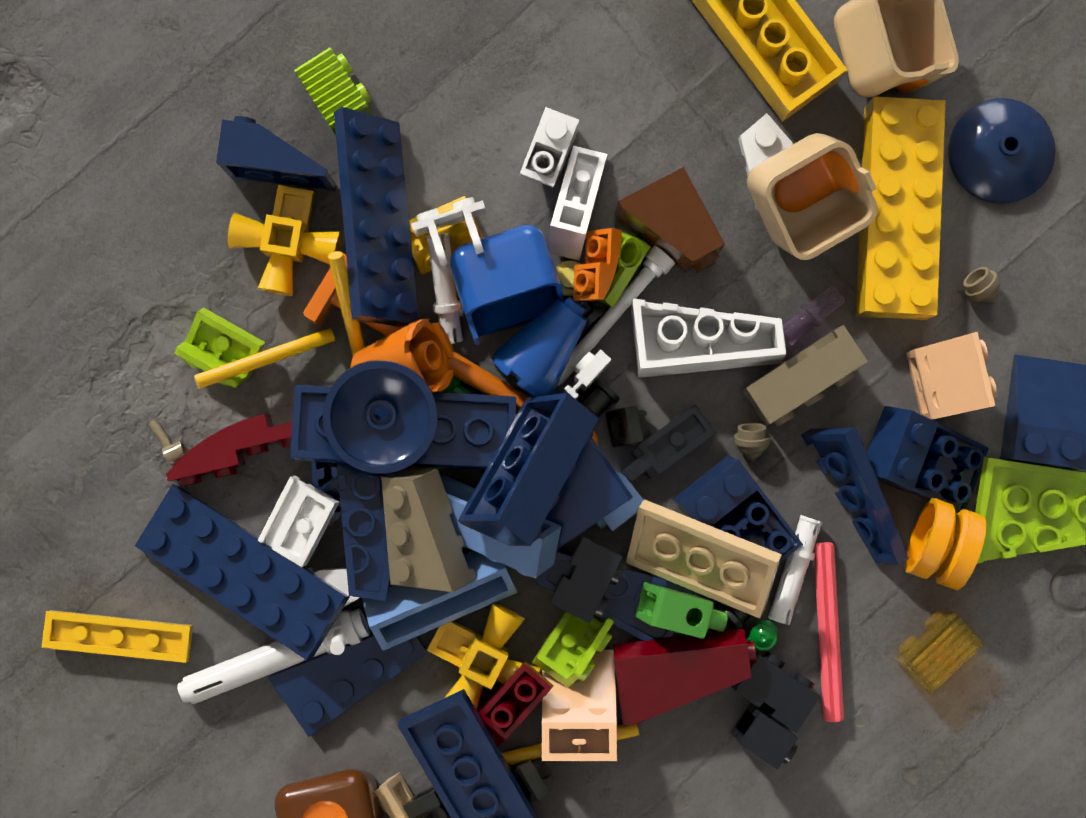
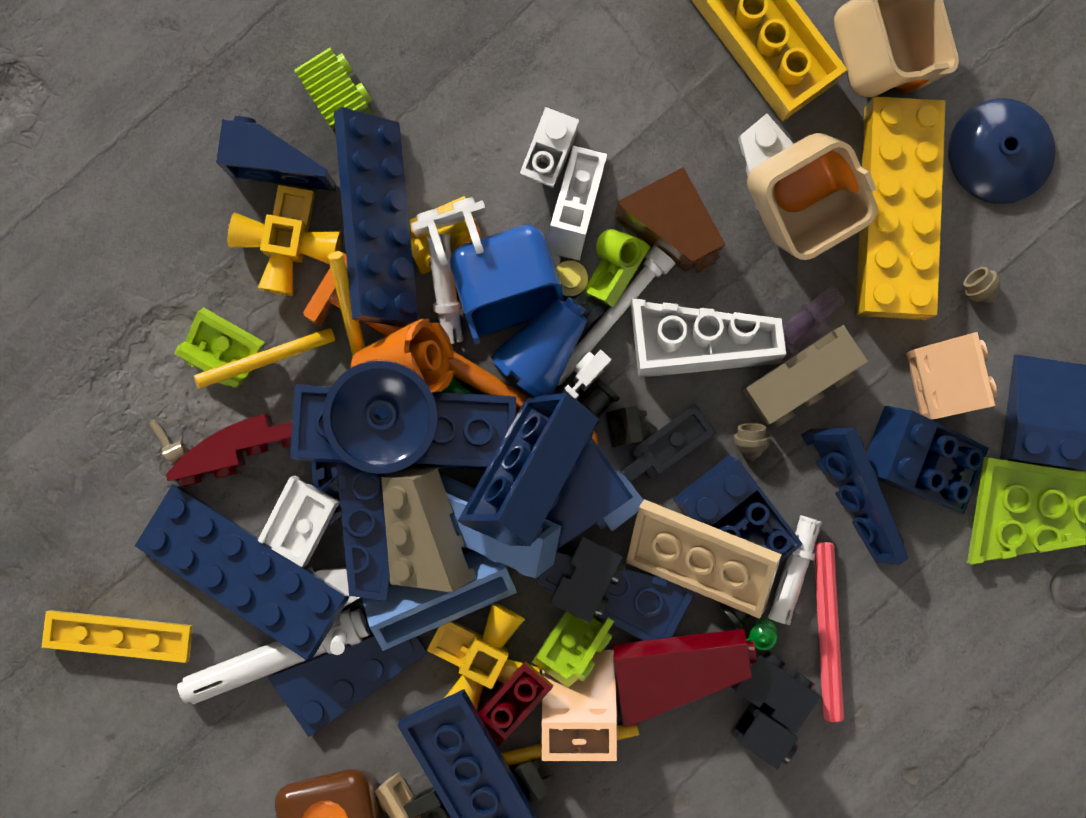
orange slope [573,228,622,302] -> none
bright green torso [634,582,727,639] -> none
clear yellow brick [895,610,985,694] -> none
light orange wheel [904,498,986,590] -> none

